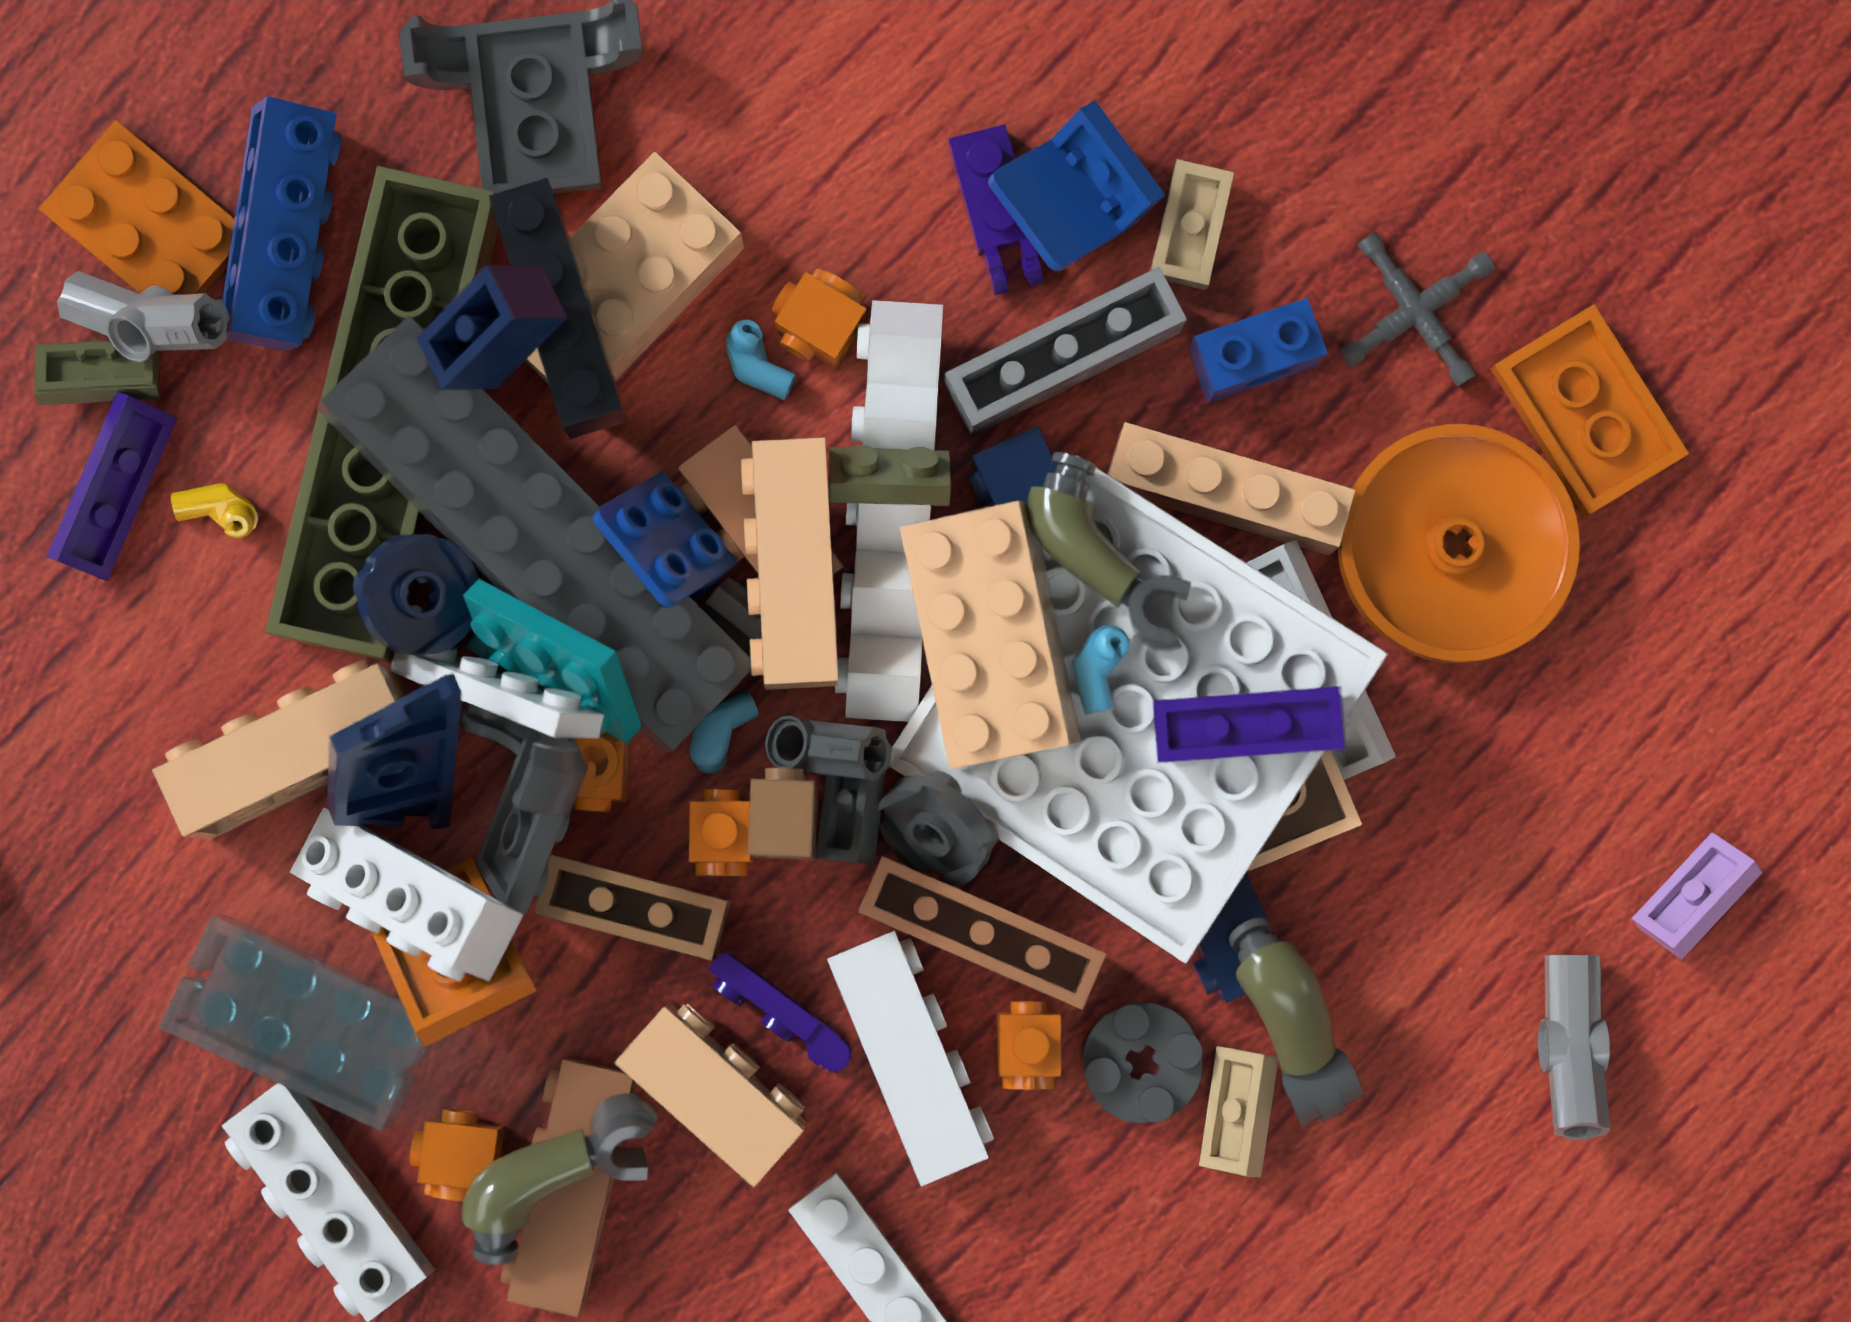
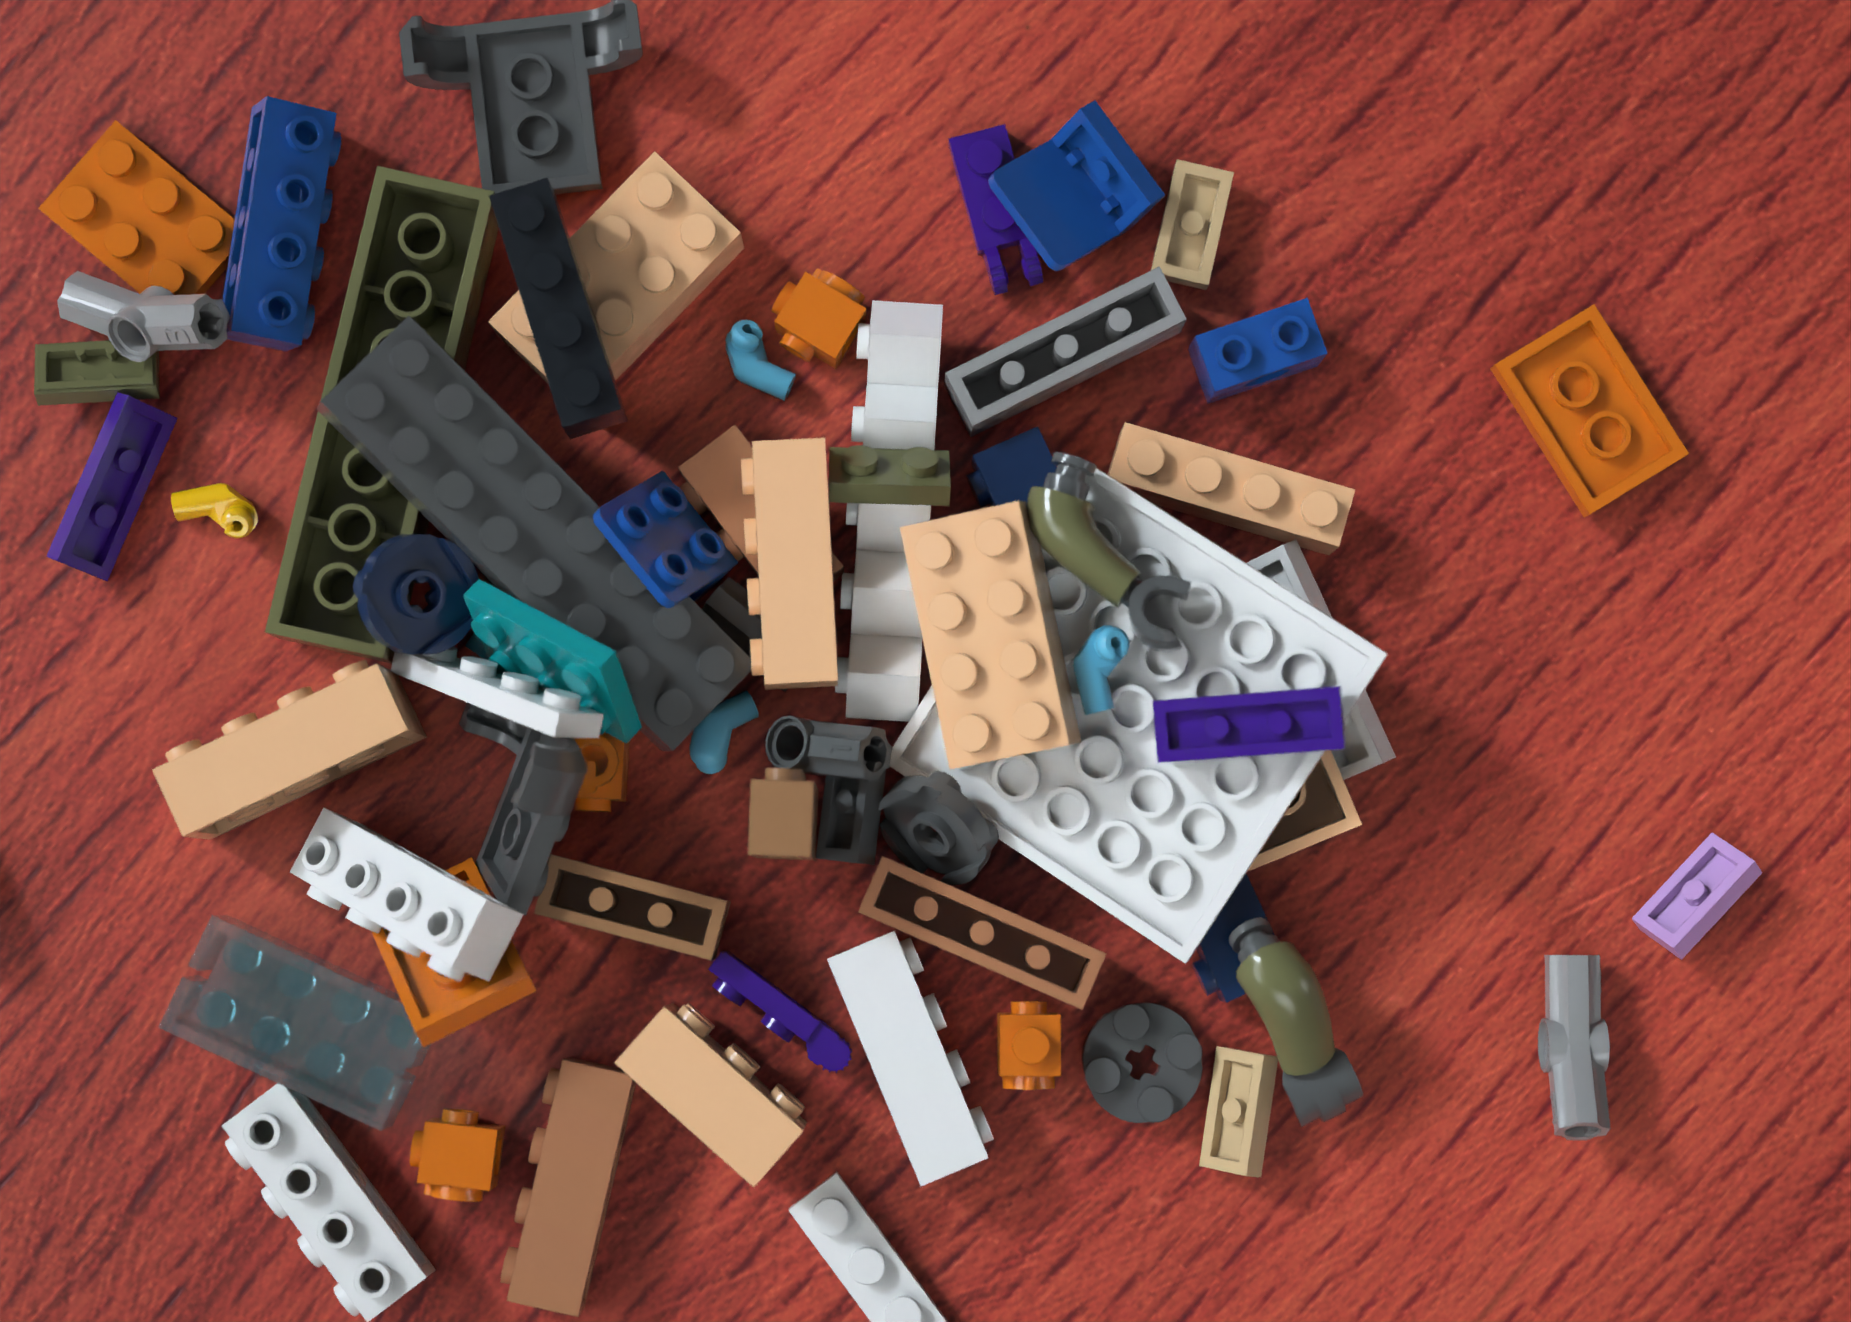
dark blue wing [327,673,462,829] -> none
dark blue brick [417,265,568,390] -> none
piece [461,1093,658,1265] -> none
orange brick [689,789,753,876] -> none
orange dish [1338,424,1580,664] -> none
dark grey piece [1339,232,1495,388] -> none

